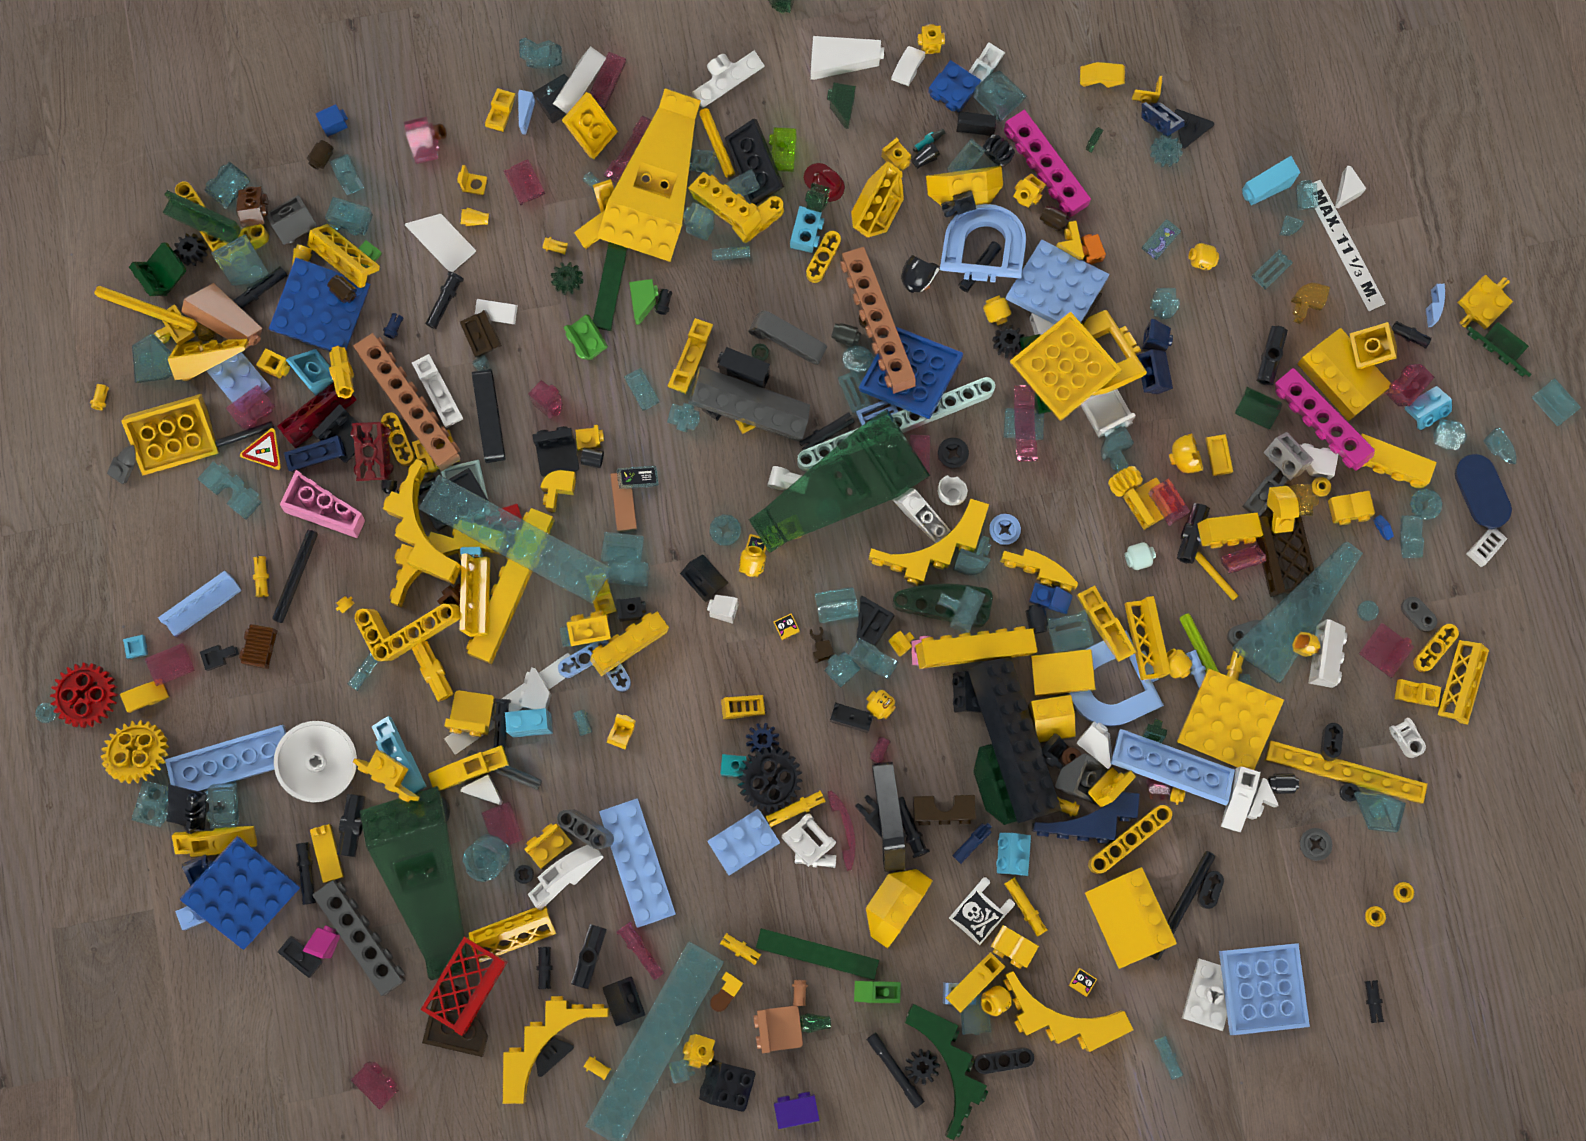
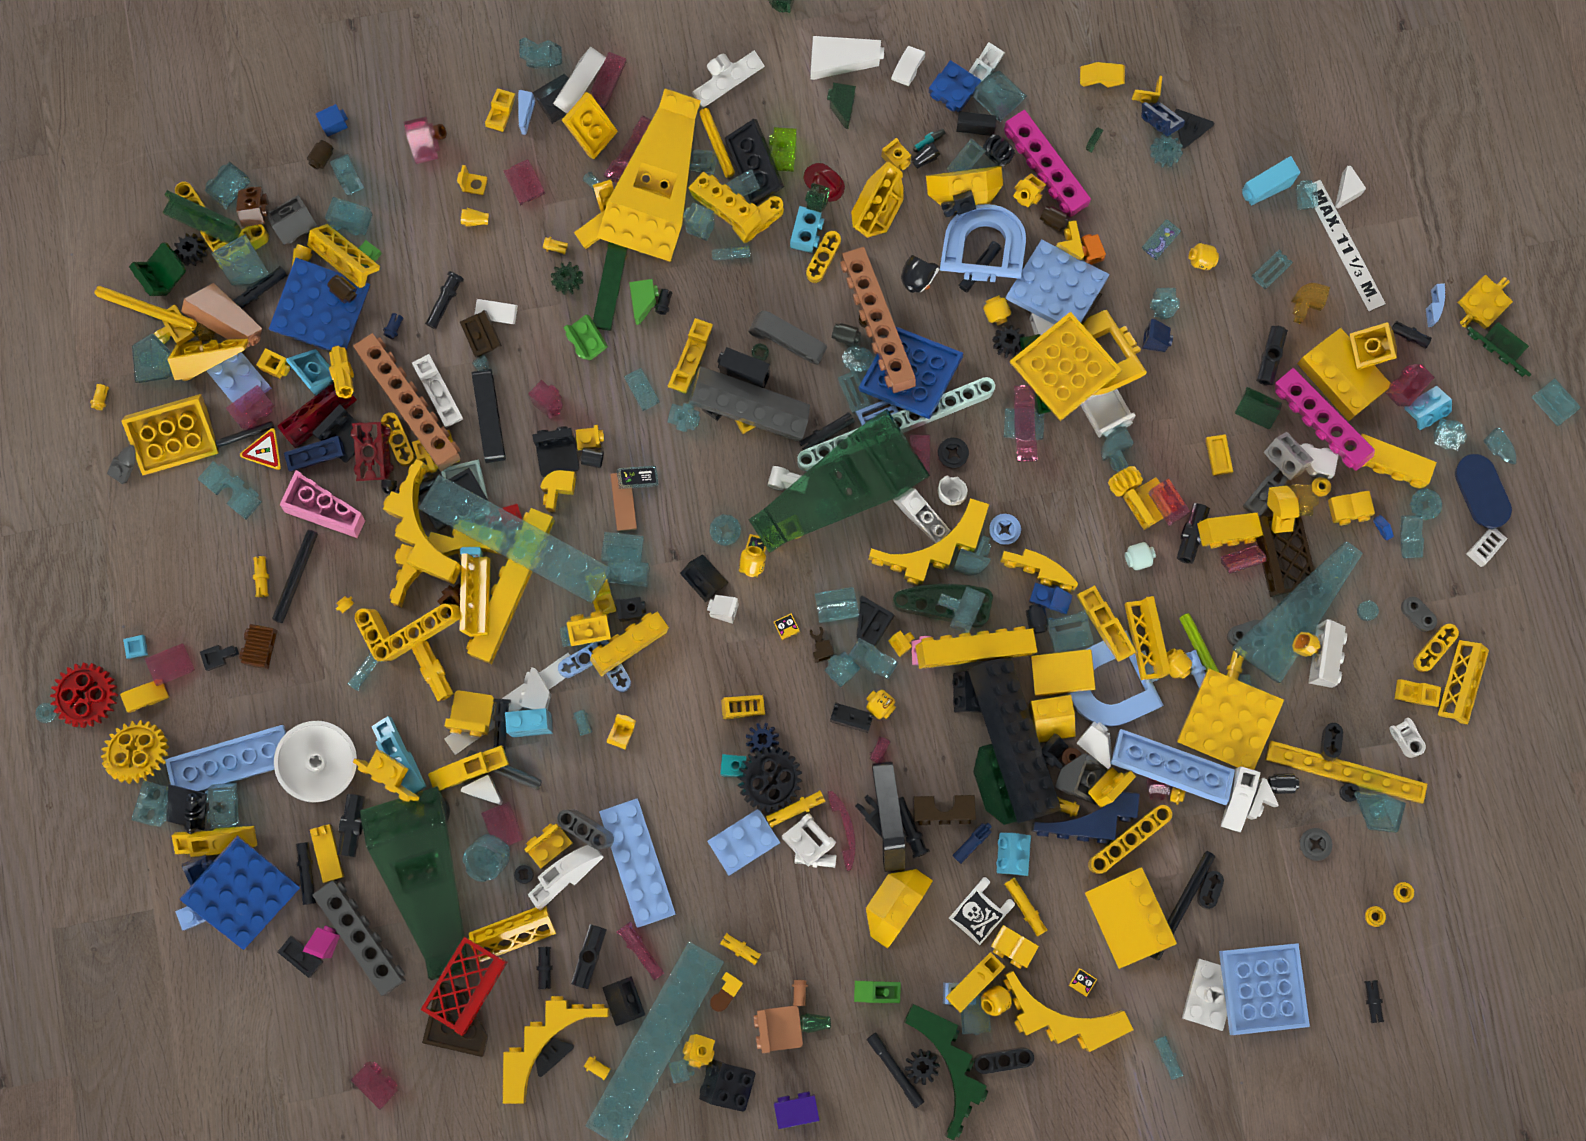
light blue fence [158,571,242,637] -> none
white sticker [405,214,476,272] -> none
dark green tile [756,928,879,980] -> none
yellow brick [917,24,945,54] -> none
dark blue brick [1137,349,1173,394] -> none
clear green tile [1142,719,1167,743] -> none
yellow cylinder [1169,433,1203,473] -> none
yellow bar [1195,552,1239,601] -> none
clear light blue tile [1279,215,1304,236] -> none
clear pink hinge [1359,623,1414,678] -> none

